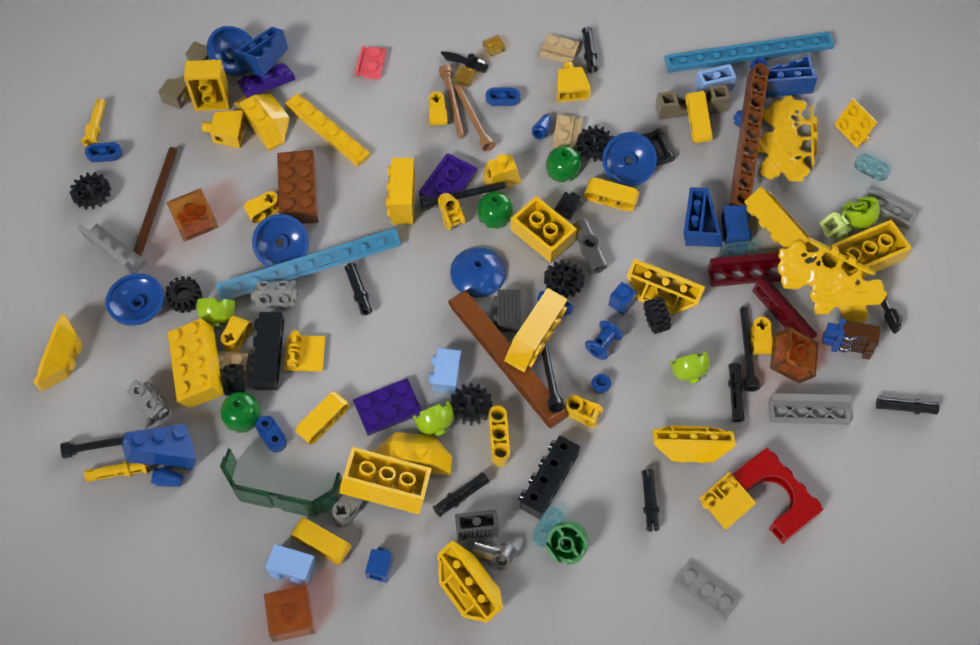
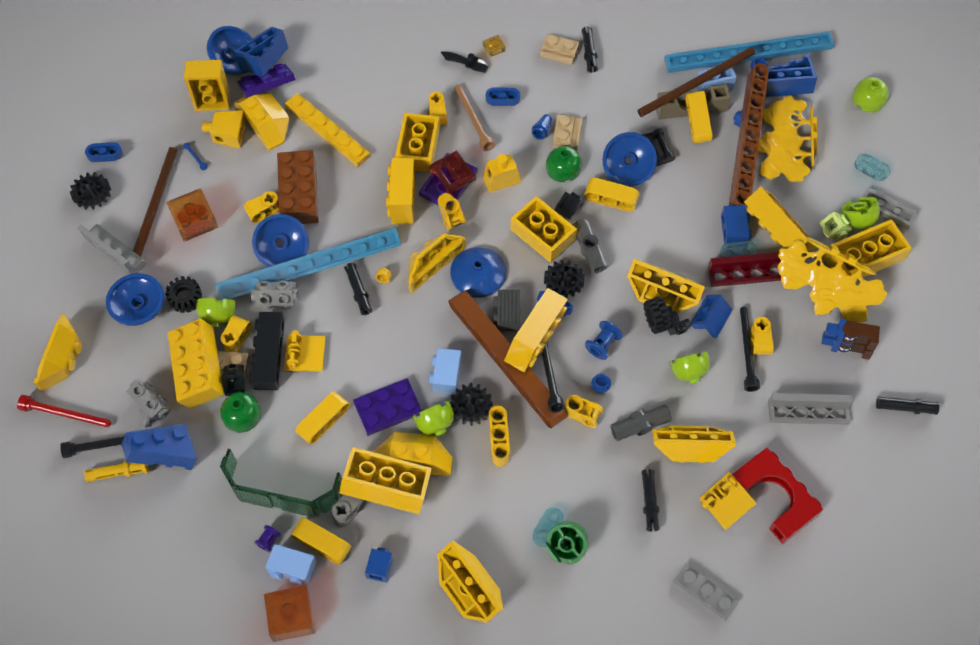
yellow pin [81,98,107,147] -> none
blue cone [151,467,183,487] -> none
dark tan arch [158,41,210,109] -> none
blue plate [256,416,287,453] -> none
coral plate [355,45,387,80] -> none
black piece [420,182,506,211] -> none
black pin [433,472,490,517] -> none
medium nougat piece [439,65,464,138] -> none
clear yellow plate [453,65,476,87] -> none
dark grey brick [455,510,499,541] -> none
flat silver piece [472,538,517,570] -> none
green cylinder [477,191,514,229] -> none
black brick [518,435,581,520] -> none
yellow torso [557,62,591,102] -> none
black gear [576,125,614,162] -> none
blue brick [609,282,637,316] -> none
blue wedge [684,187,723,247] -> none
black pin [728,363,745,422] -> none
dark red fence [752,278,817,347] -> none
clear orange brick [770,327,819,383] -> none
yellow hinge [834,98,878,149] -> none
black piece [881,290,903,334] -> none
none -> red piece [17,394,111,427]
none -> blue hinge [183,142,207,171]
none -> dark purple bush [254,525,281,553]
none -> yellow hinge [375,267,391,284]
none -> yellow brick [395,113,440,173]
none -> yellow wedge [408,234,466,293]
none -> clear red plate [429,150,476,195]
none -> dark grey piece [610,404,672,441]
none -> reddish brown piece [637,47,755,117]
none -> black bracket [667,306,690,336]
none -> blue panel [690,295,732,338]
none -> lime cylinder [852,77,889,113]

